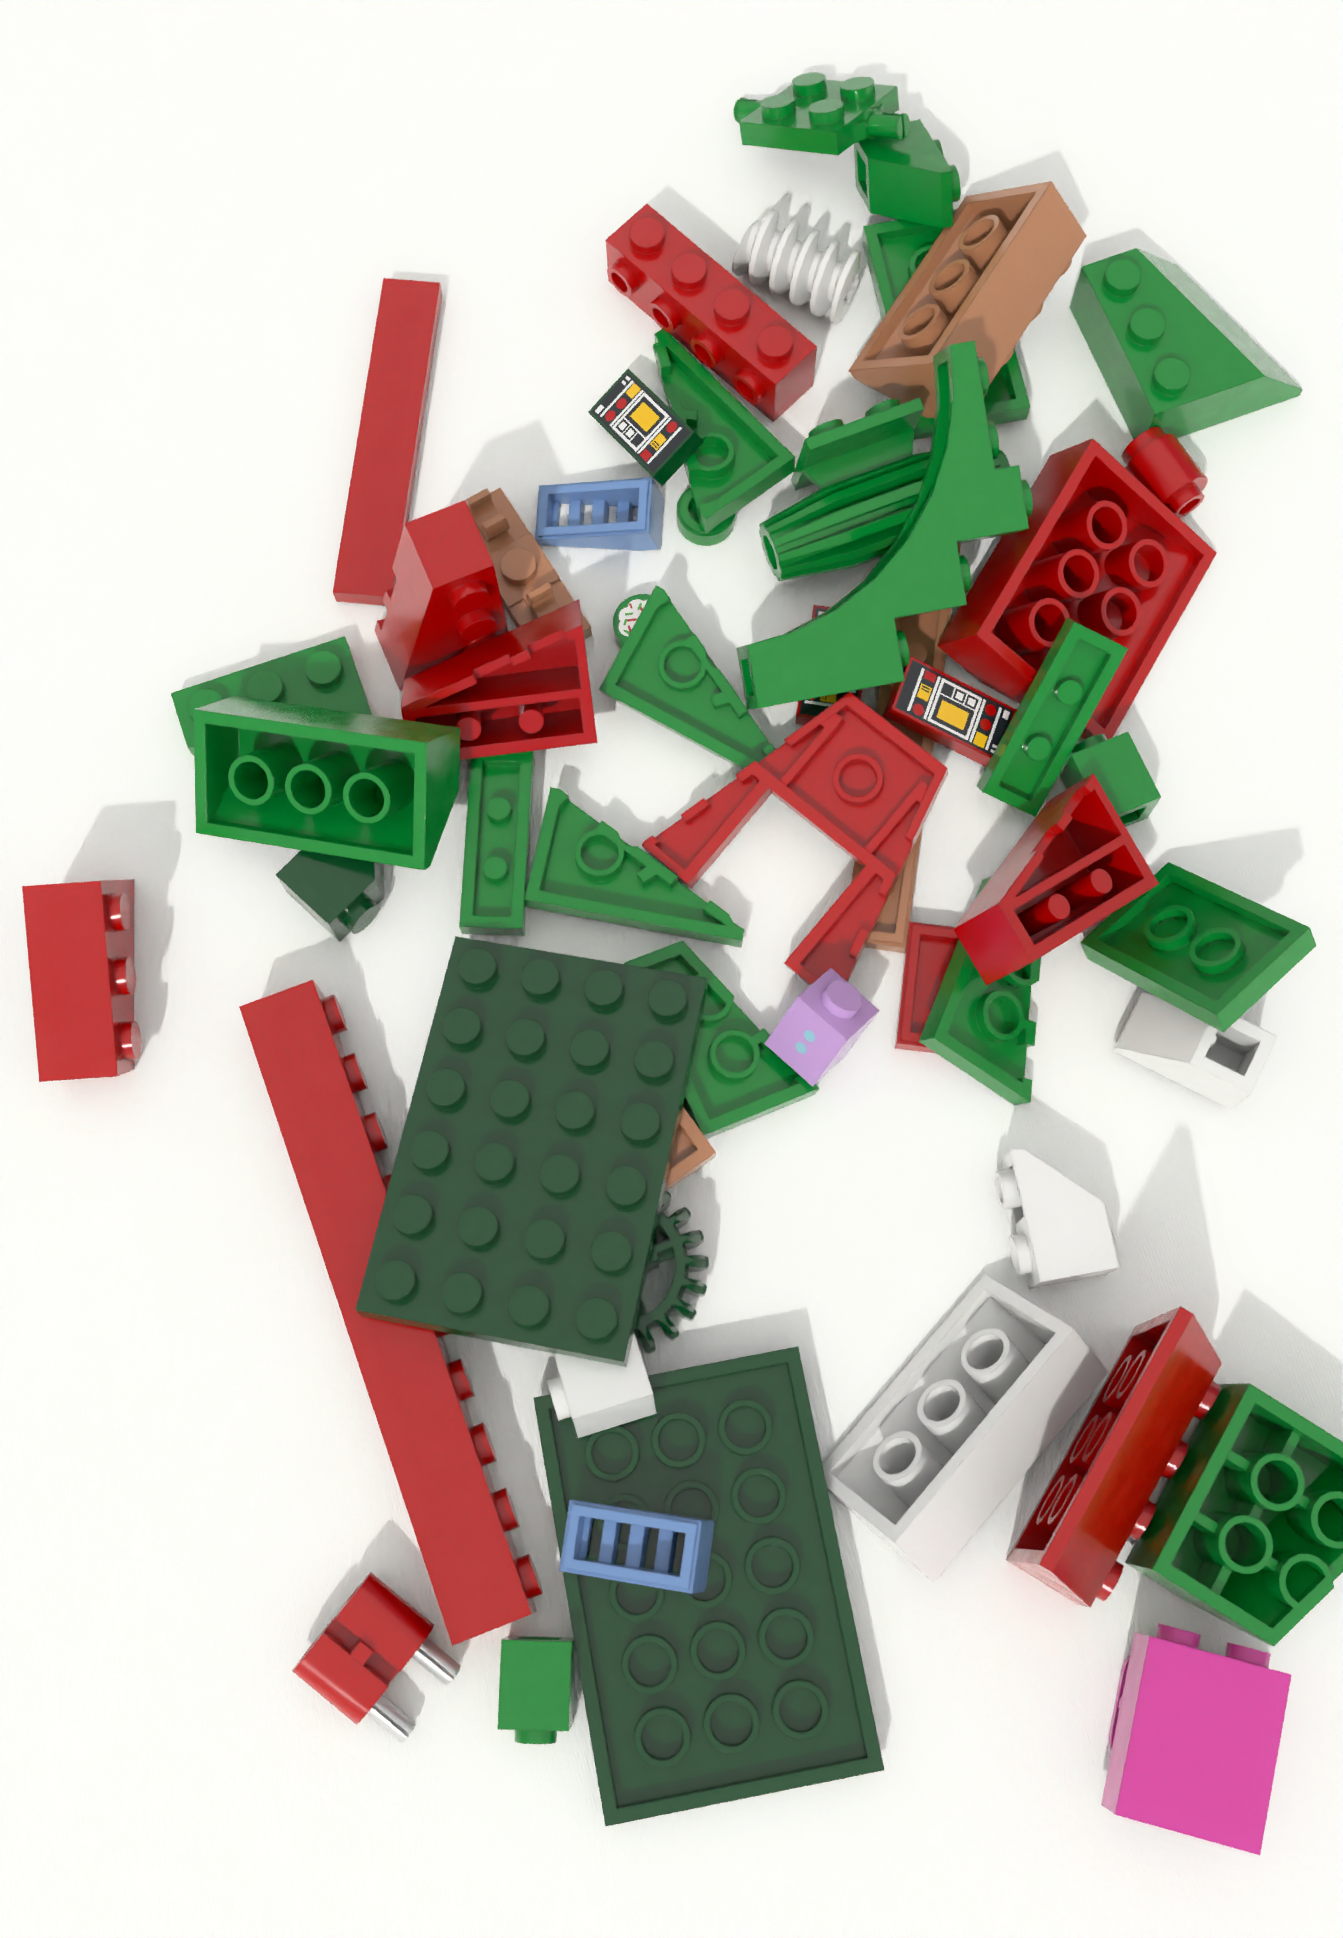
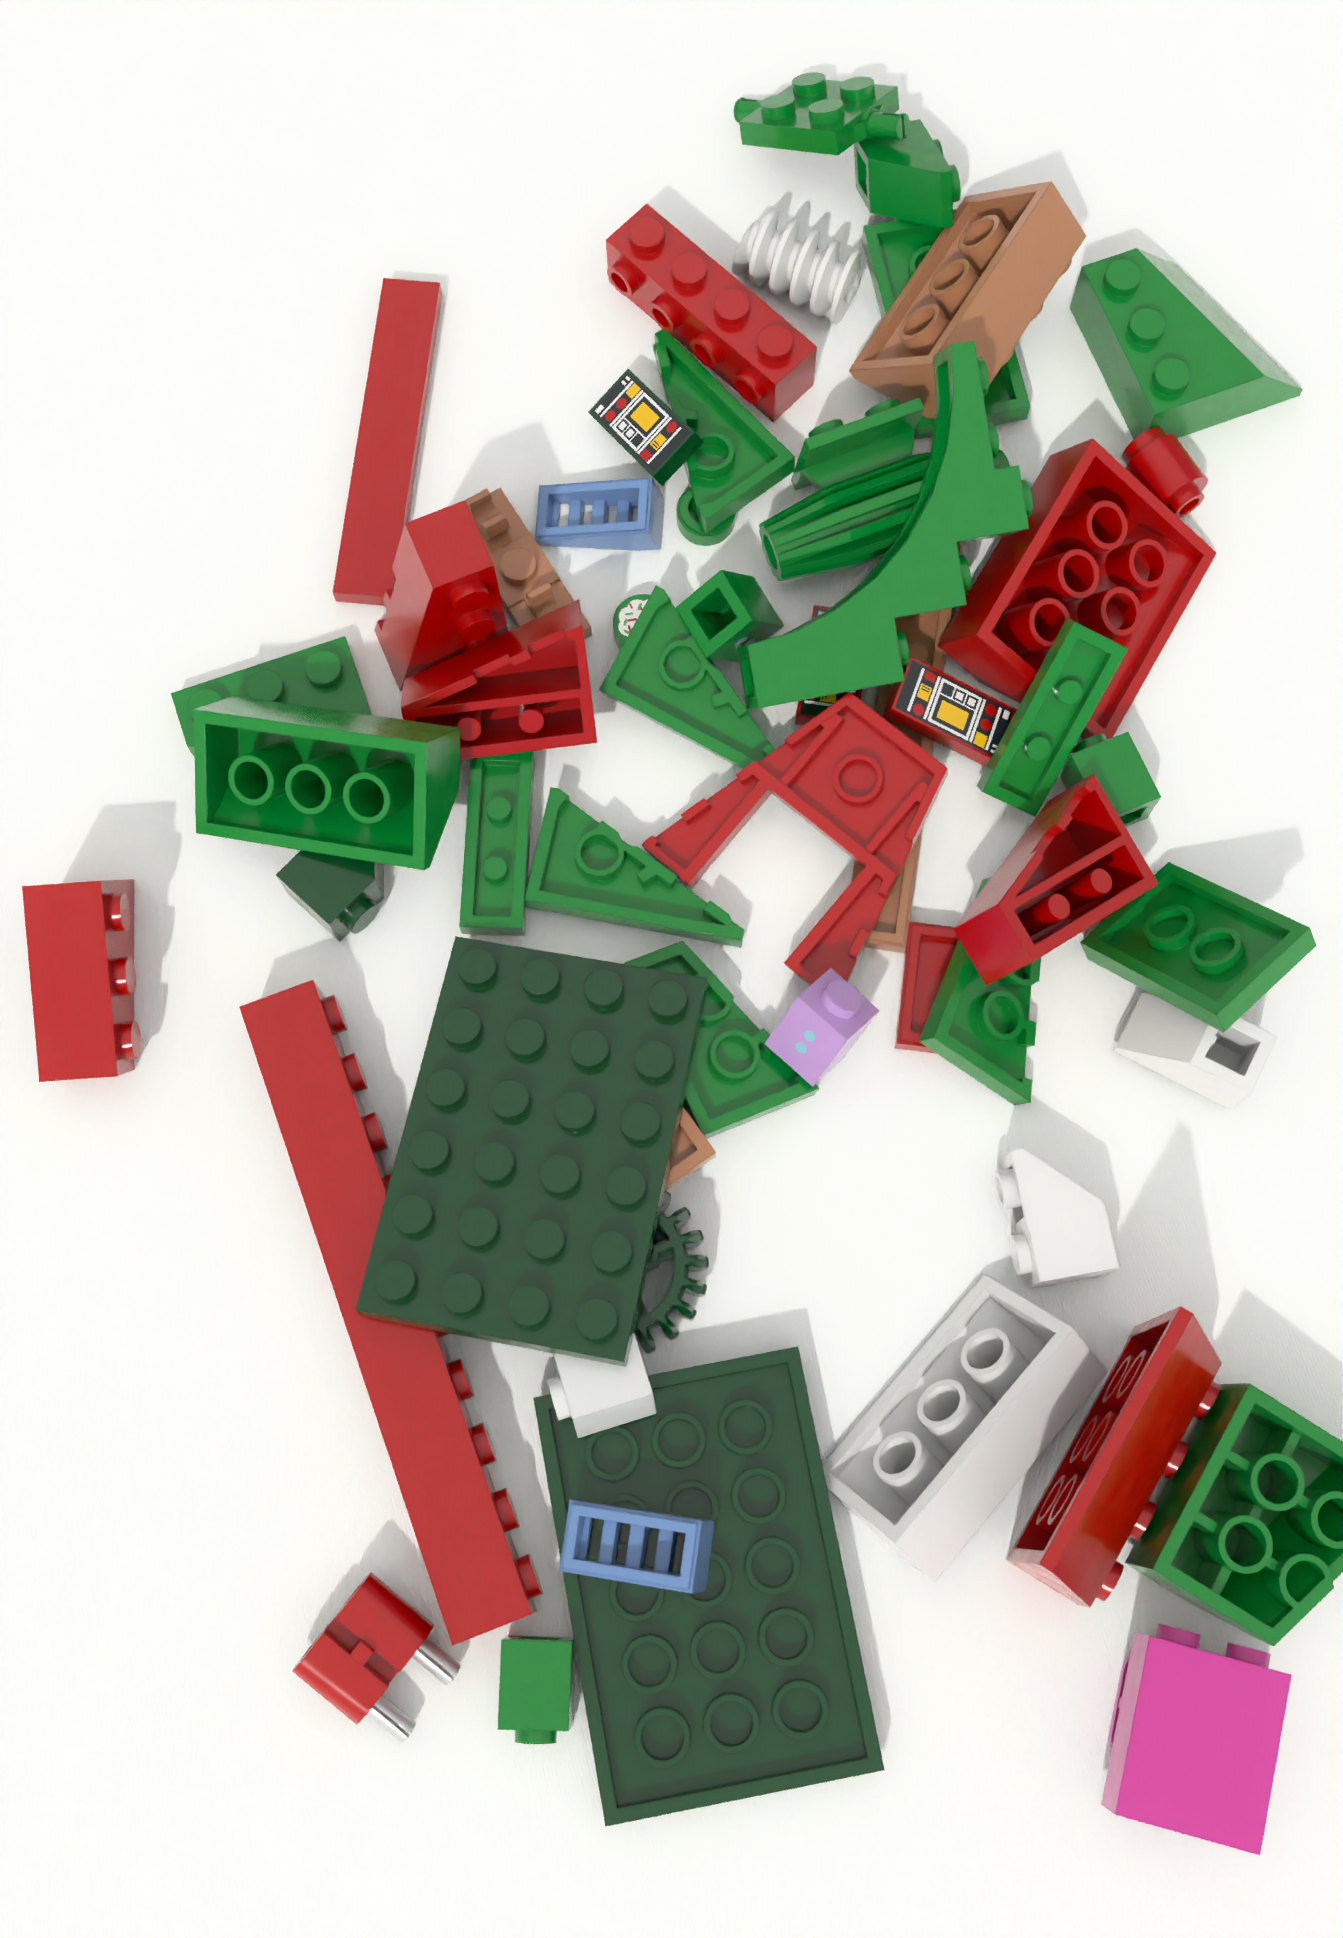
none -> green brick [675,570,784,662]

